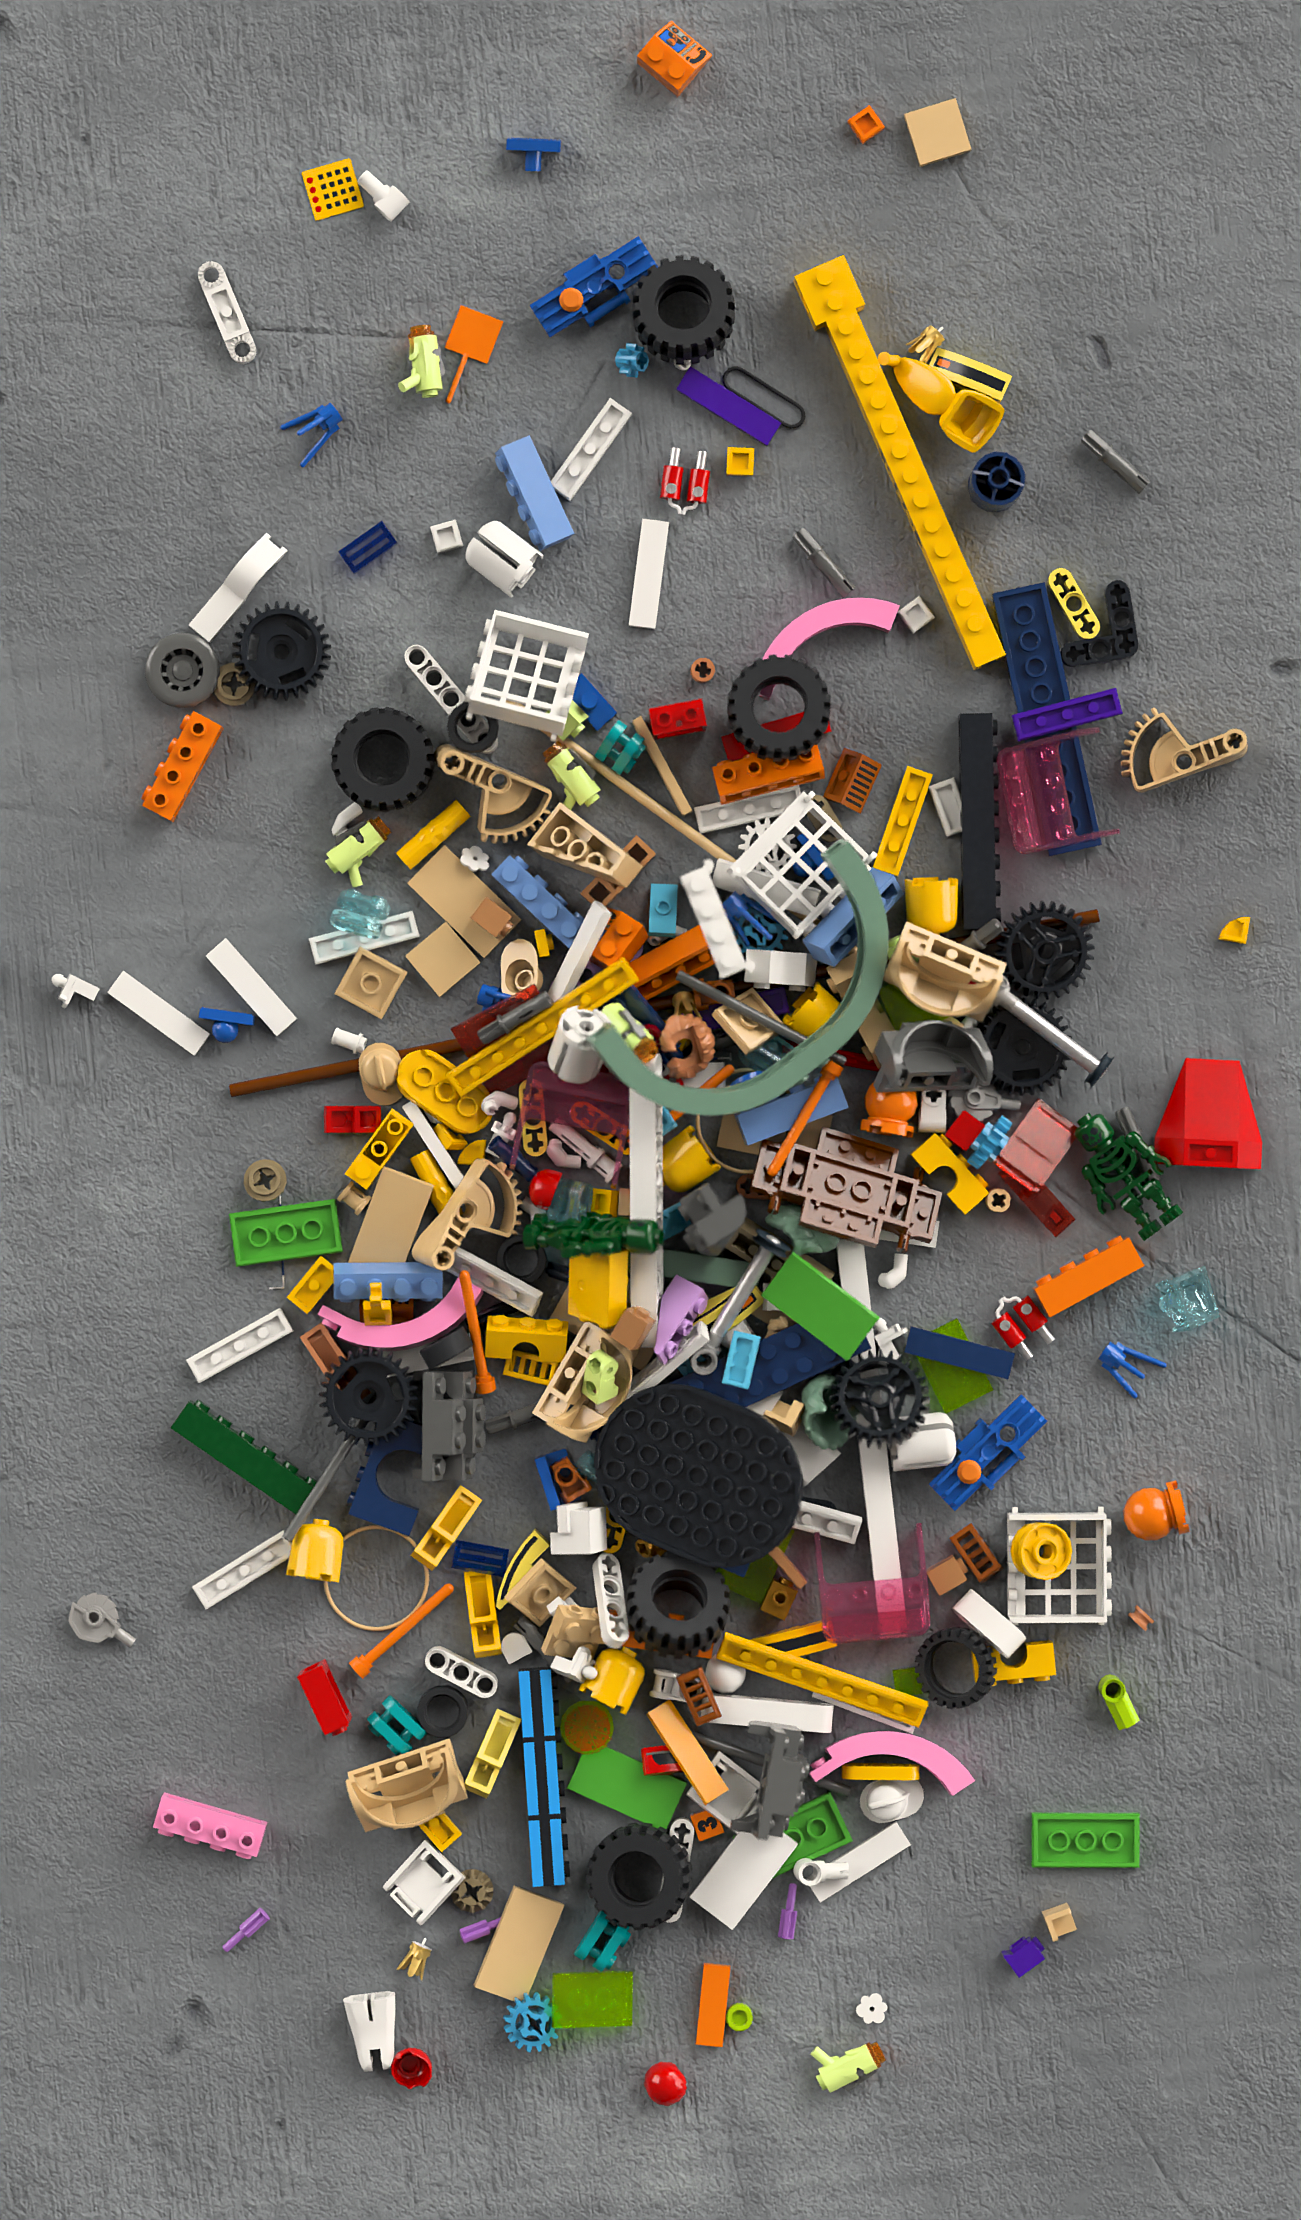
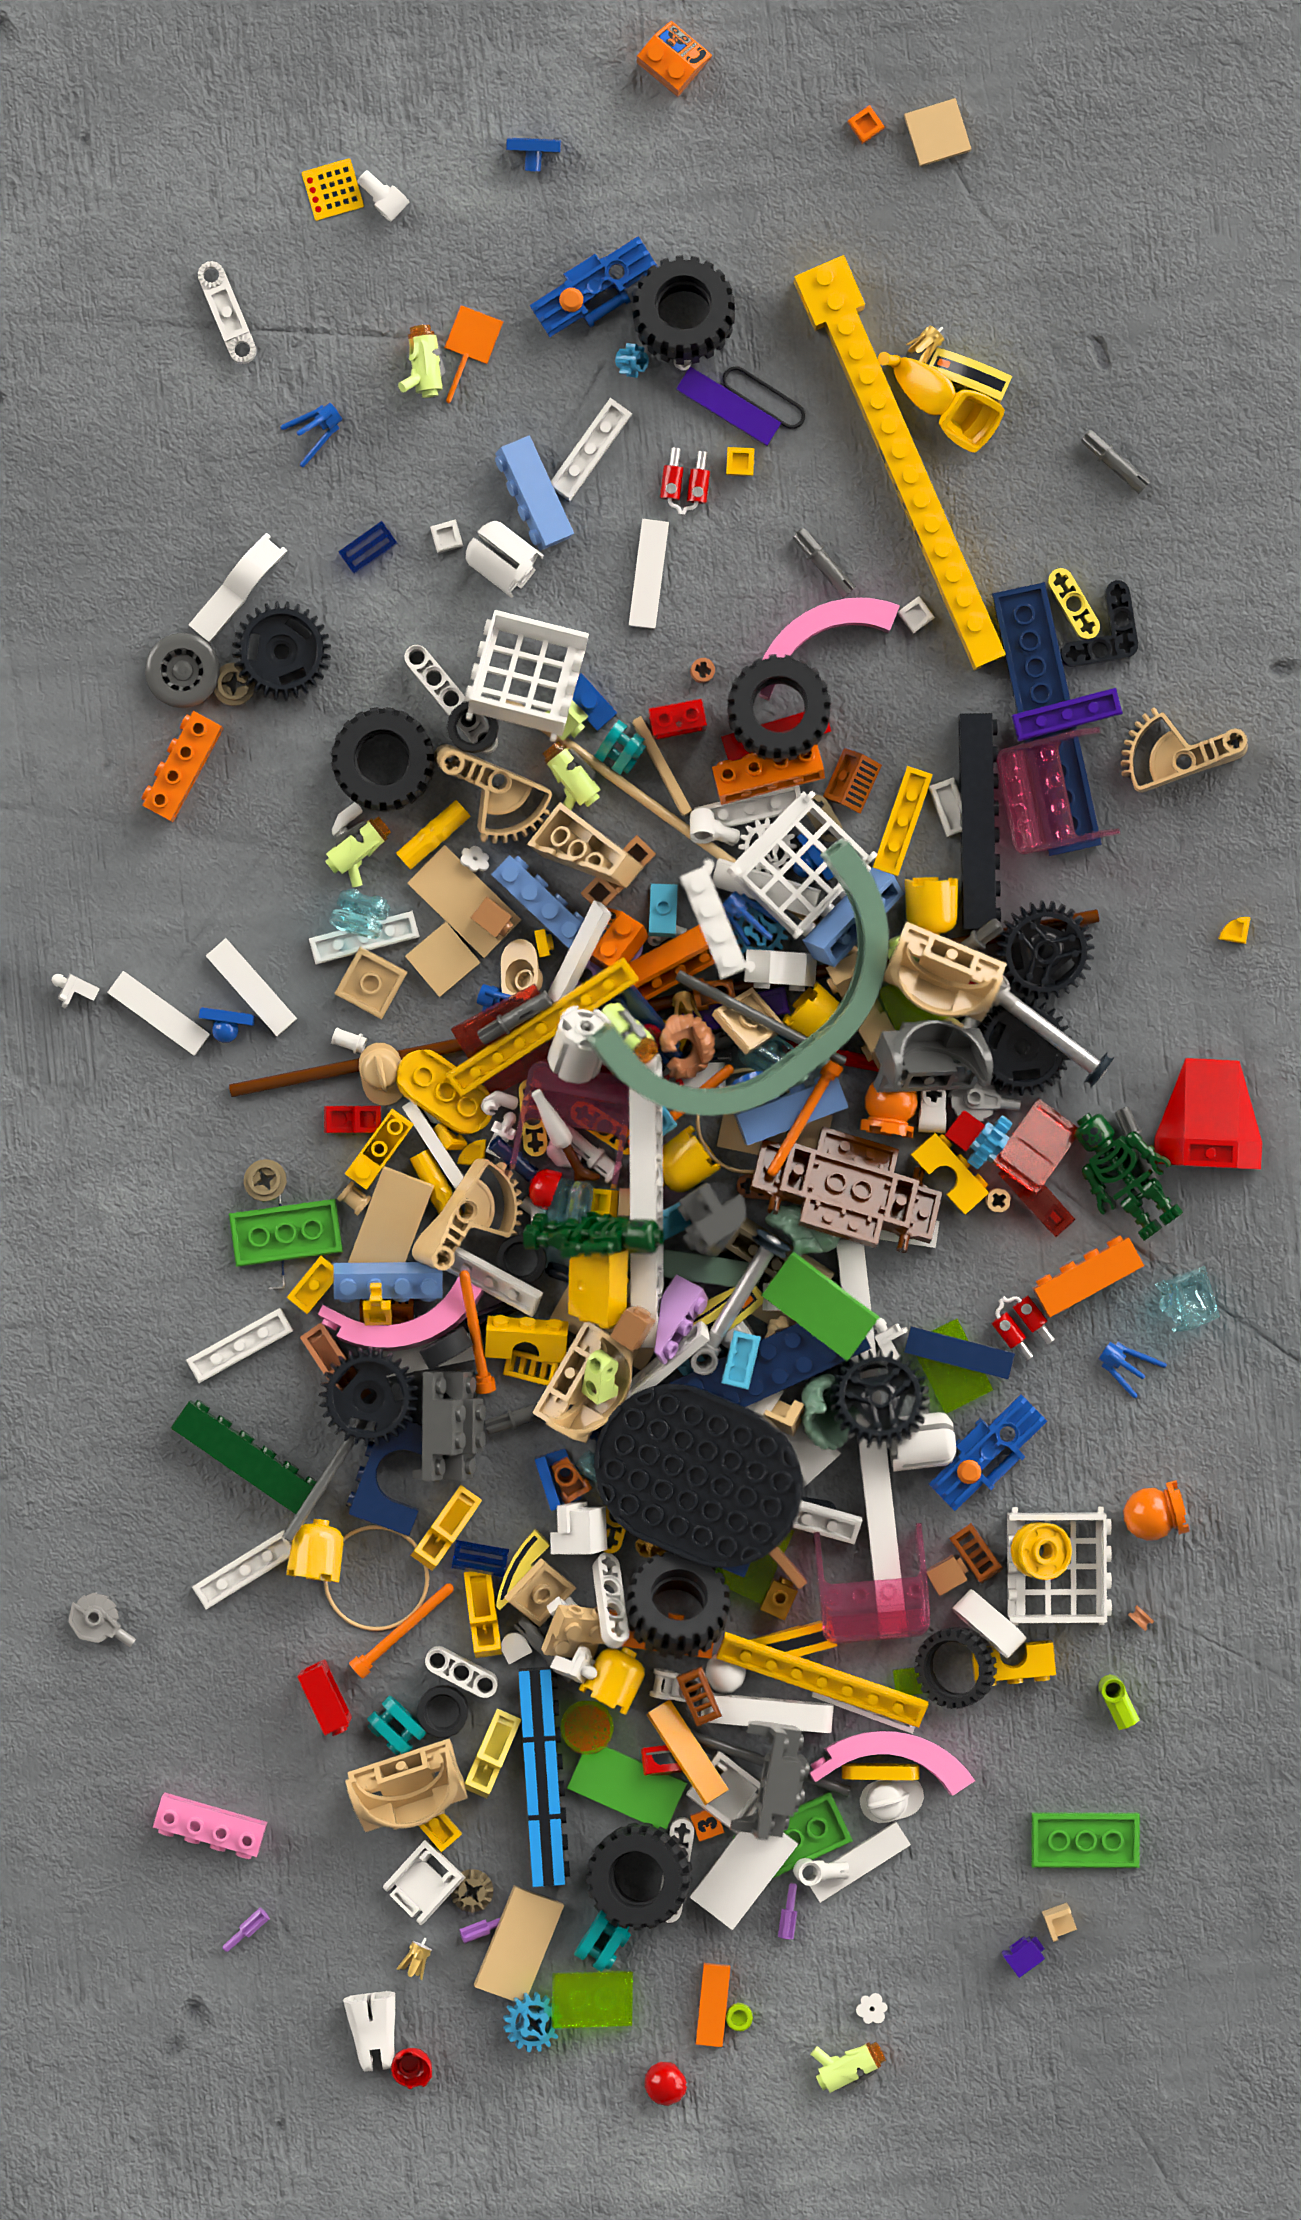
white arm [878,1253,908,1289] -> none
dark blue cylinder [968,452,1025,512] -> none
none -> white piece [531,1089,600,1188]
none -> white pin [690,808,740,846]

